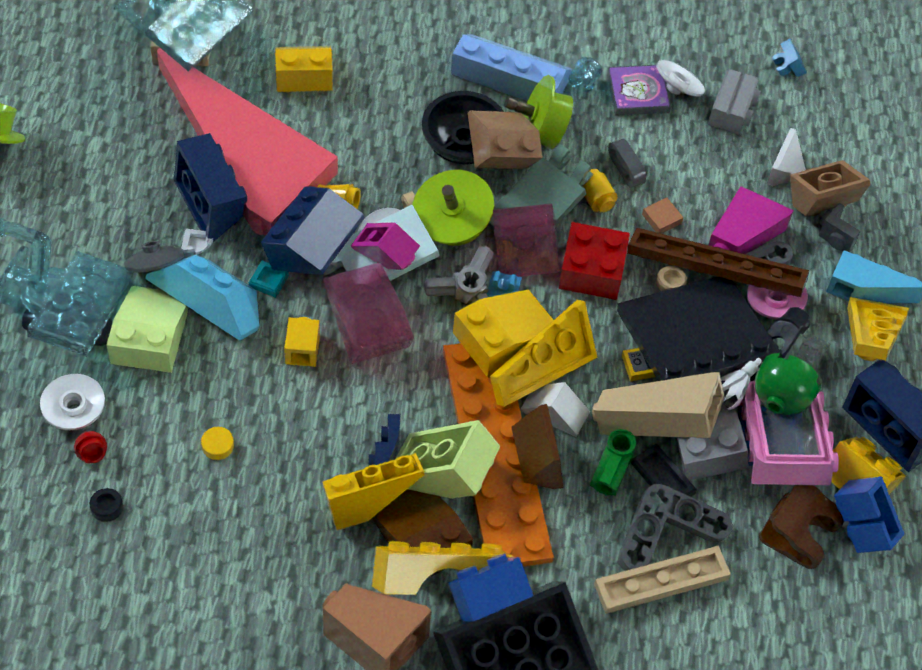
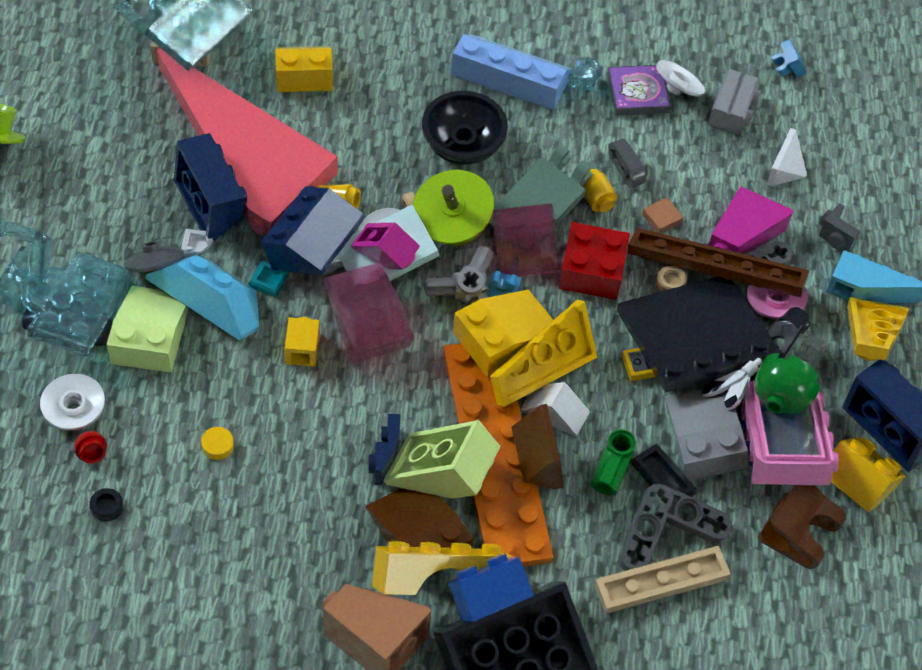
yellow slope [322,453,425,530] -> none
medium nougat slope [468,111,543,169] -> none
lime piece [504,75,573,149] -> none
tan slope [592,372,725,438] -> none
medium nougat slope [790,160,870,216] -> none
blue piece [834,476,904,553] -> none

